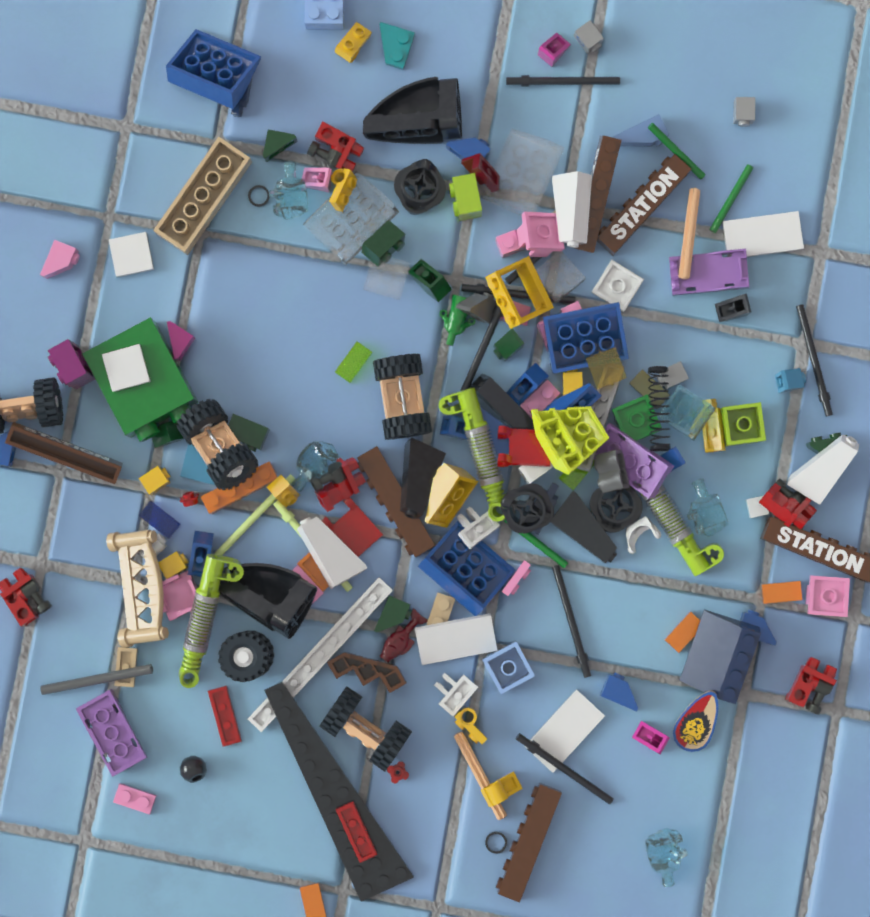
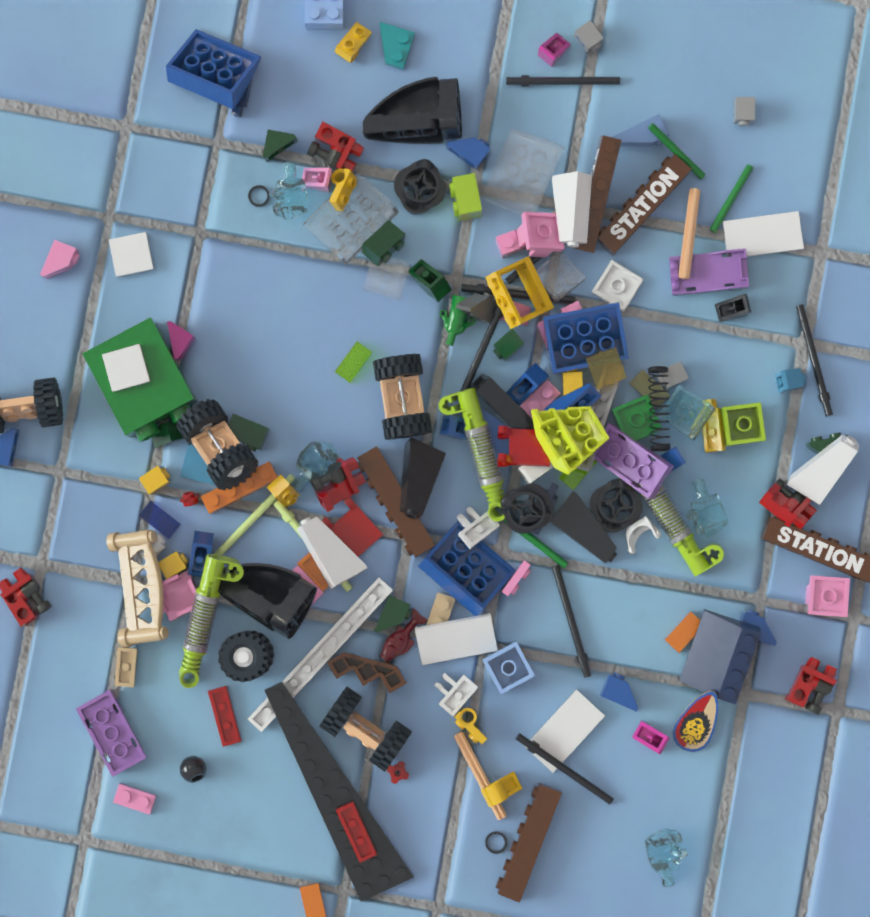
reddish brown brick [5,422,123,484] -> none
dark grey piece [40,664,153,695] -> none
magenta brick [48,339,95,390] -> none
tan brick [153,137,252,255] -> none
yellow slope [425,463,479,528] -> none
dark red panel [461,153,500,192] -> none
dark grey brick [594,450,629,493] -> none
white tile [746,496,769,518] -> none
orange tile [761,581,802,604] -> none

